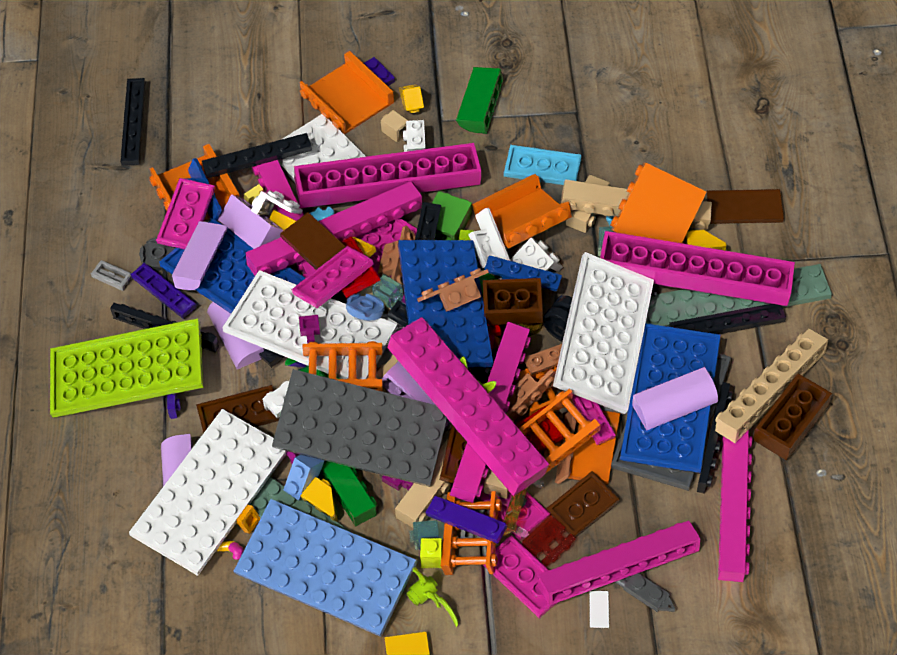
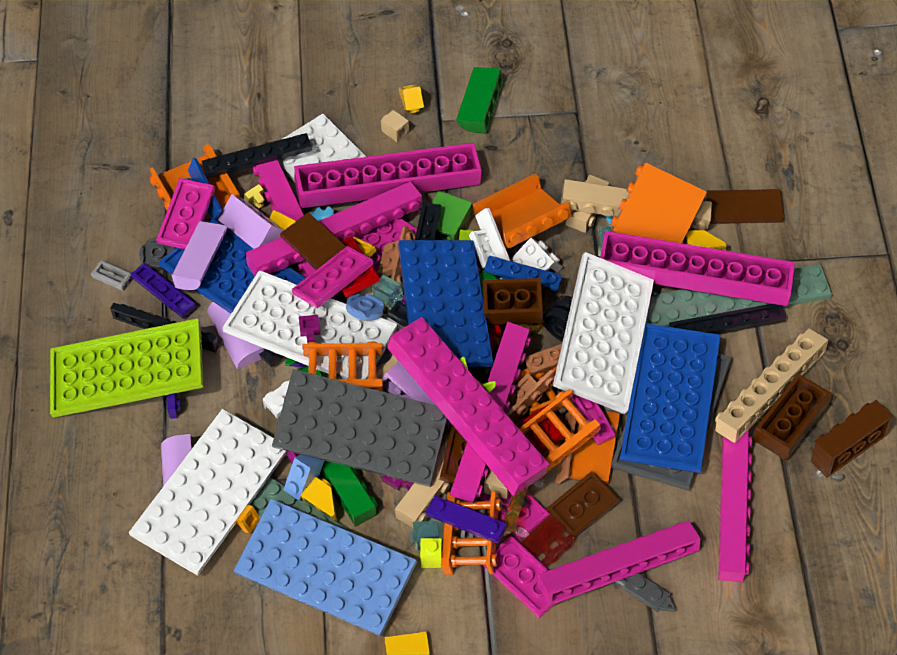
black plate [120,78,146,166] -> none
reddish brown tile [196,385,279,433] -> none
dark pink arm [217,541,244,560] -> none
white bracket [251,190,303,215] -> none
orange panel [300,51,394,135] -> none
dark purple plate [363,57,395,86] -> none
white bracket [403,120,425,152] -> none
lime plant [406,567,458,627] -> none
nougat bracket [417,268,489,312] -> none
medium azure tile [504,145,581,185] -> none
white sticker [590,591,609,628] -> none
lavender brick [632,367,718,430] -> none
black plate [697,382,733,494] -> none
none -> reddish brown brick [811,400,893,478]

